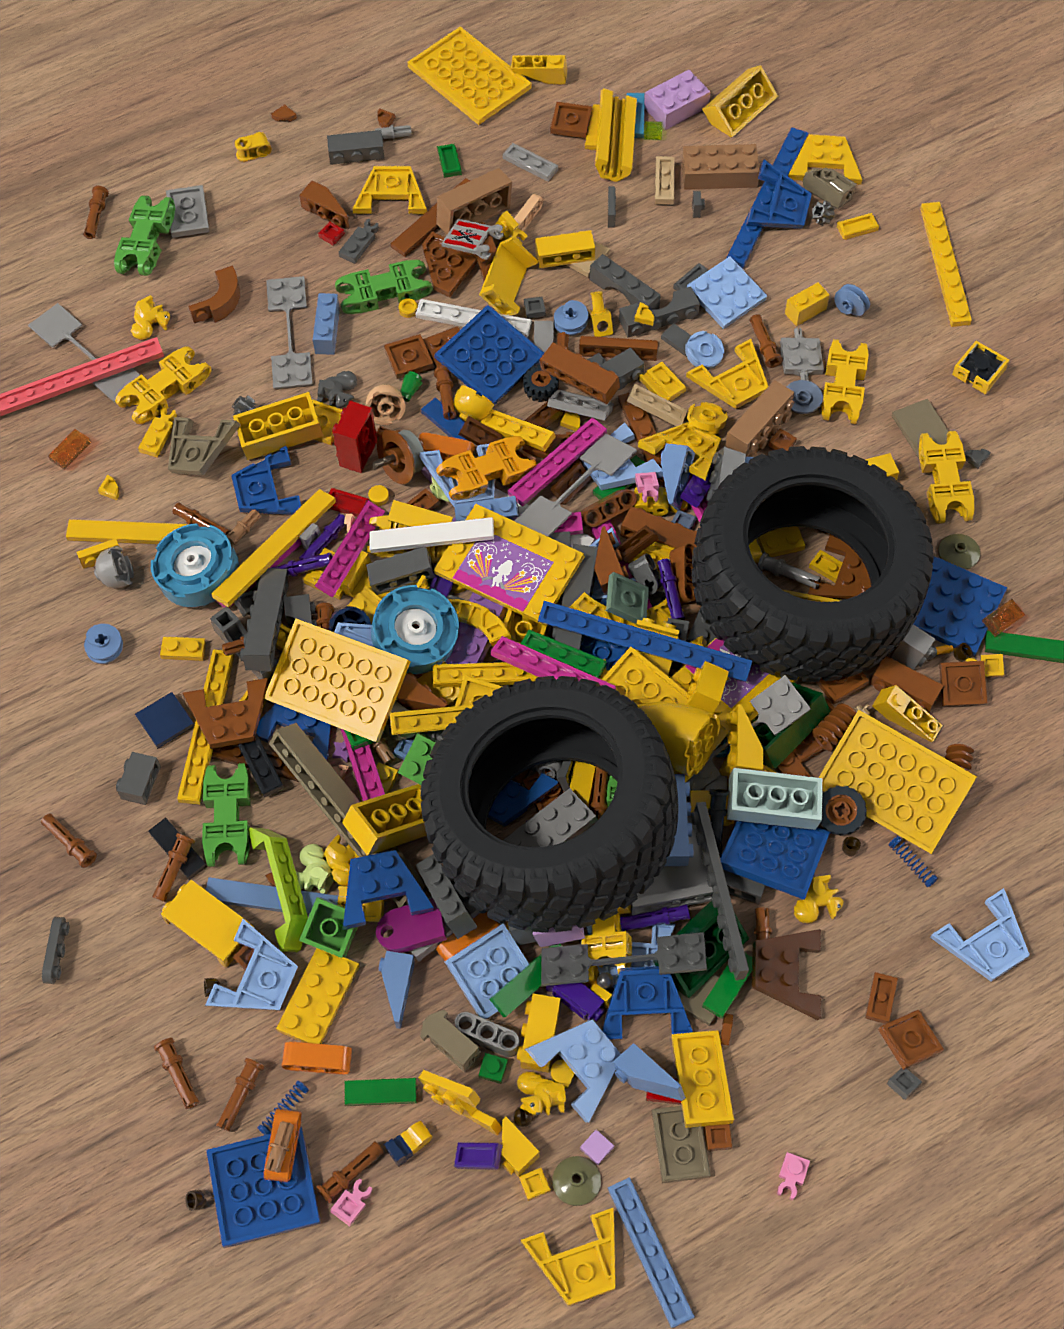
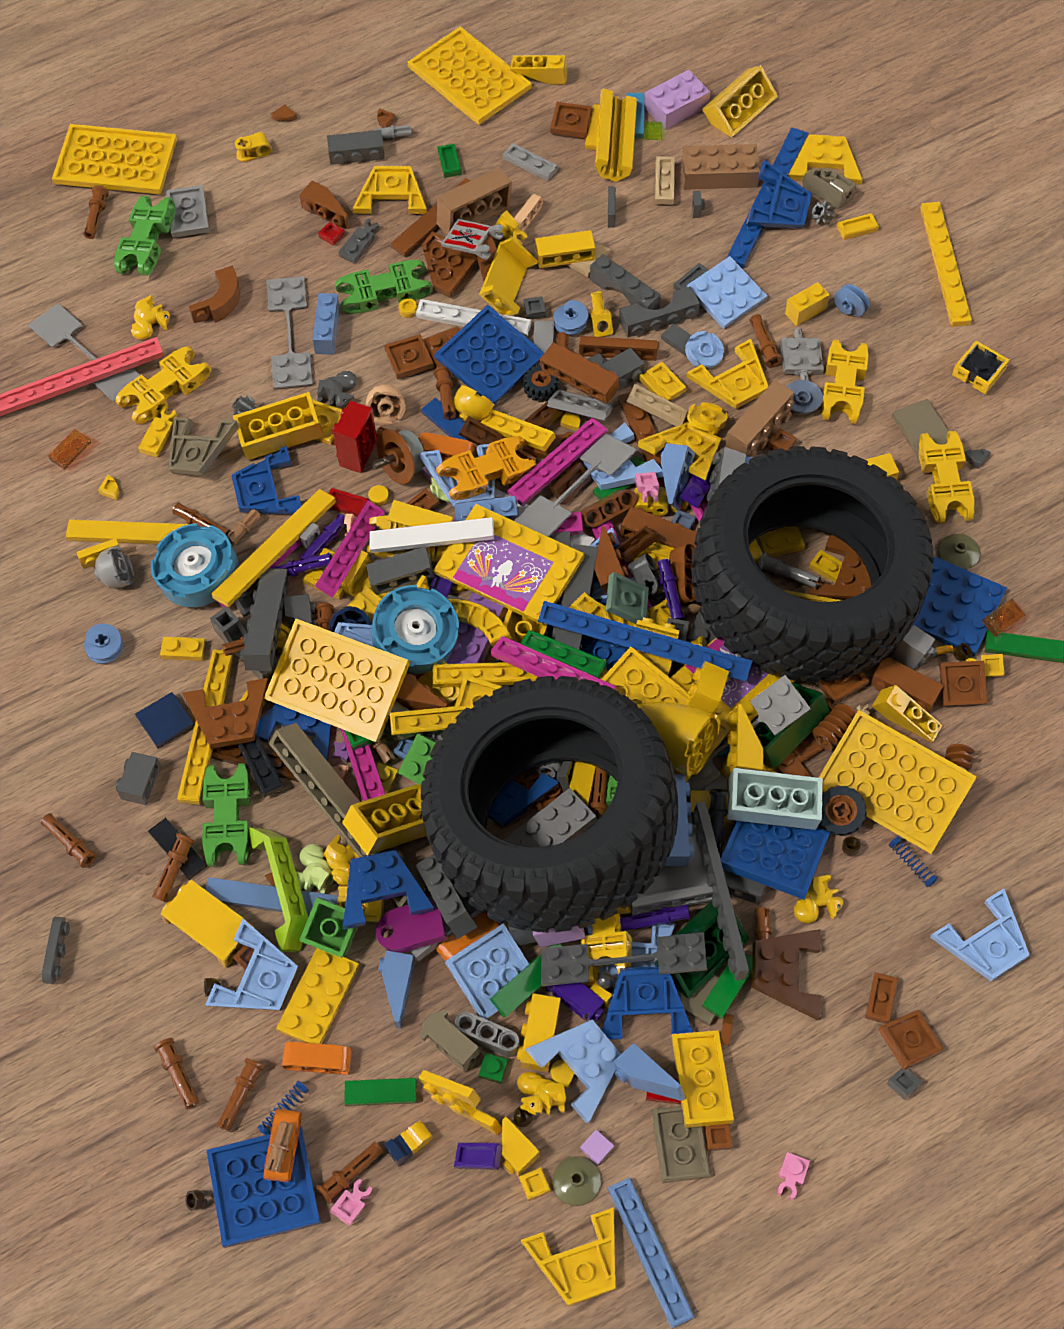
green cone [400,371,422,402] -> none
yellow tile [634,302,654,326] -> none
none -> yellow plate [52,124,177,195]

